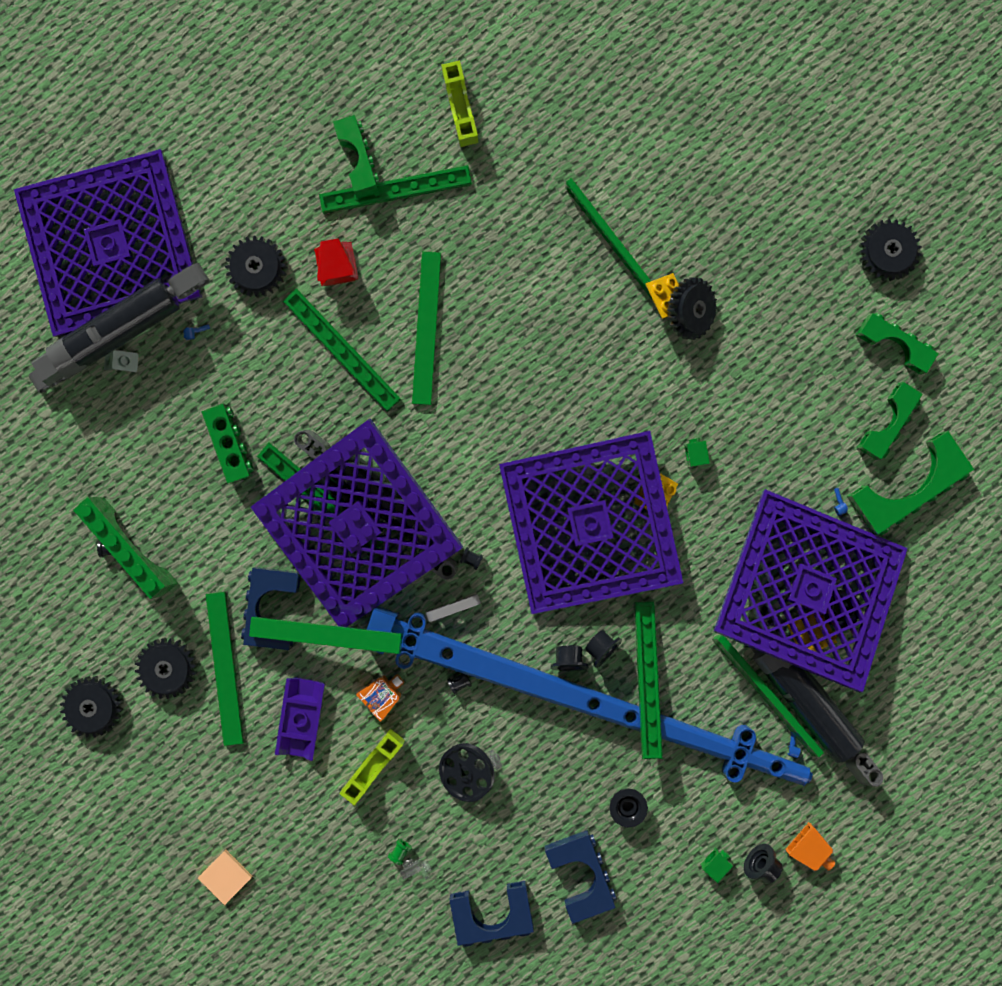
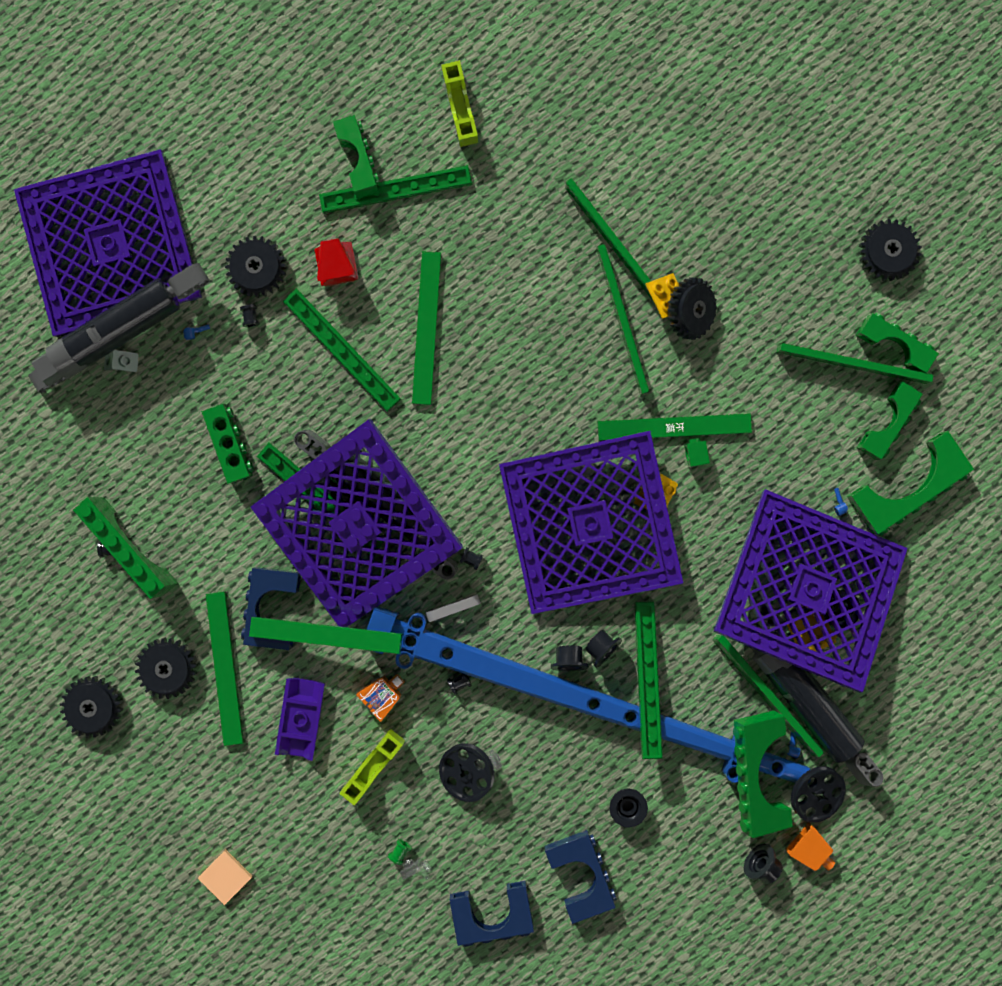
green brick [700,848,733,883] -> none
none -> black bush [240,304,260,327]
none -> green tile [596,244,649,395]
none -> green tile [597,413,752,441]
none -> green arch [733,710,793,838]
none -> green tile [776,343,933,384]
none -> black wedge [791,766,846,823]

